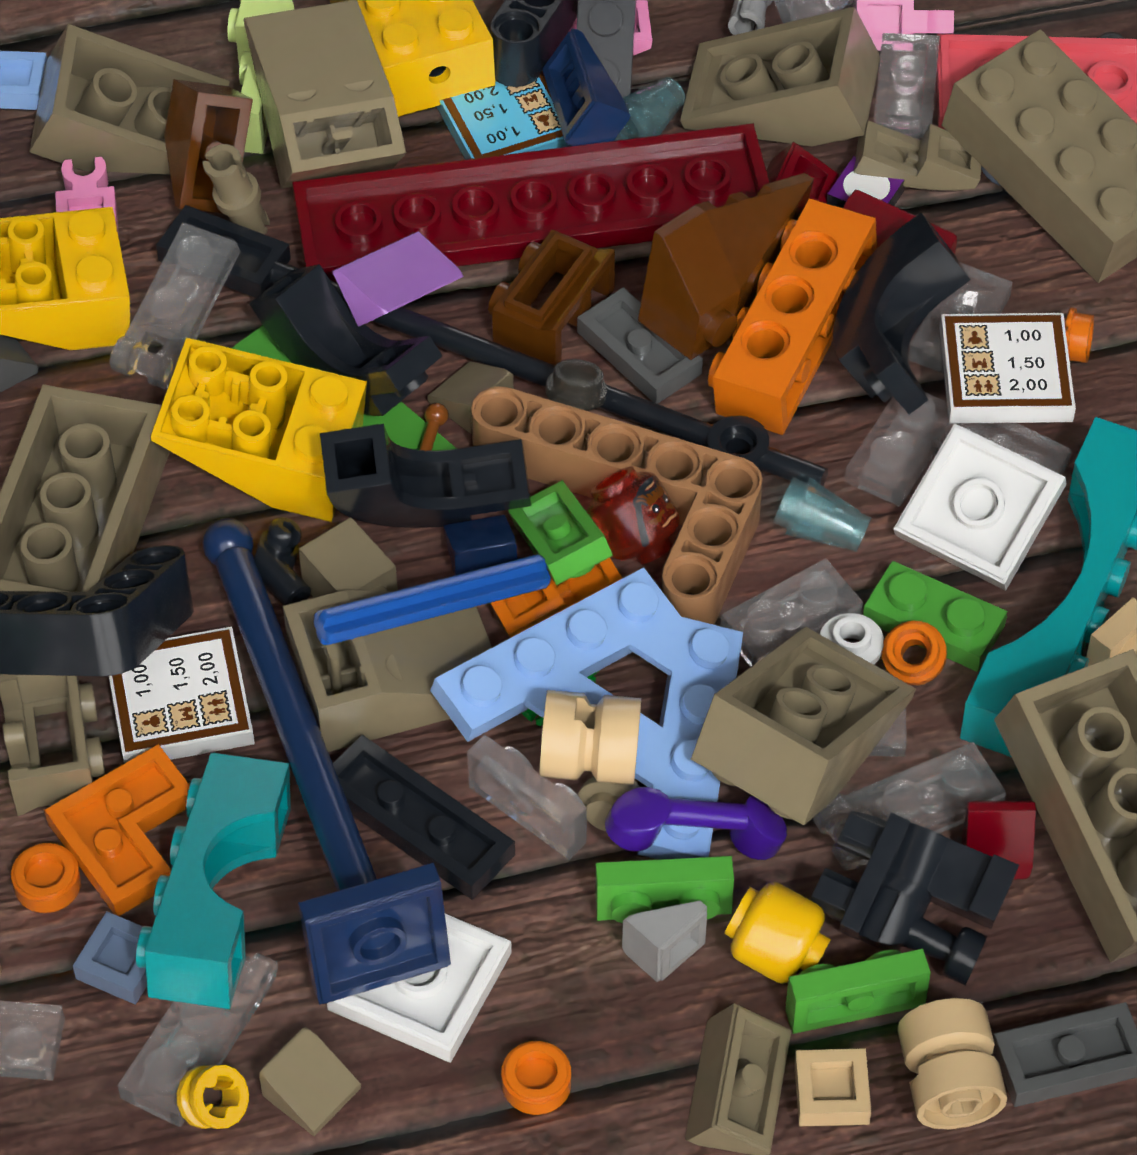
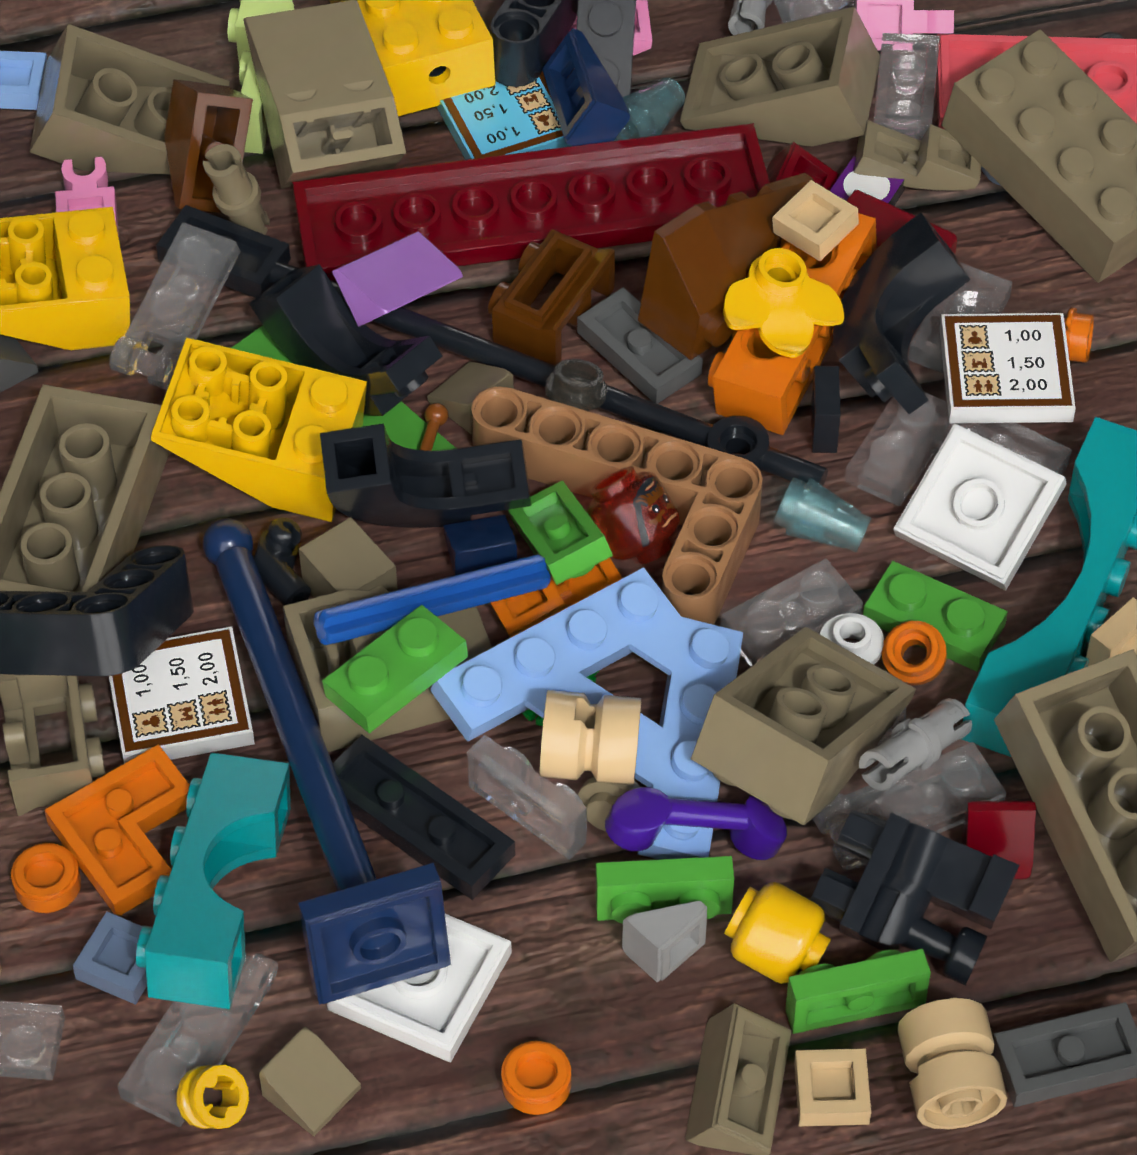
none -> bright green plate [322,605,468,733]
none -> yellow plate [723,248,844,358]
none -> tan plate [772,180,859,261]
none -> black tile [811,366,841,453]
none -> light grey pin [859,698,972,791]

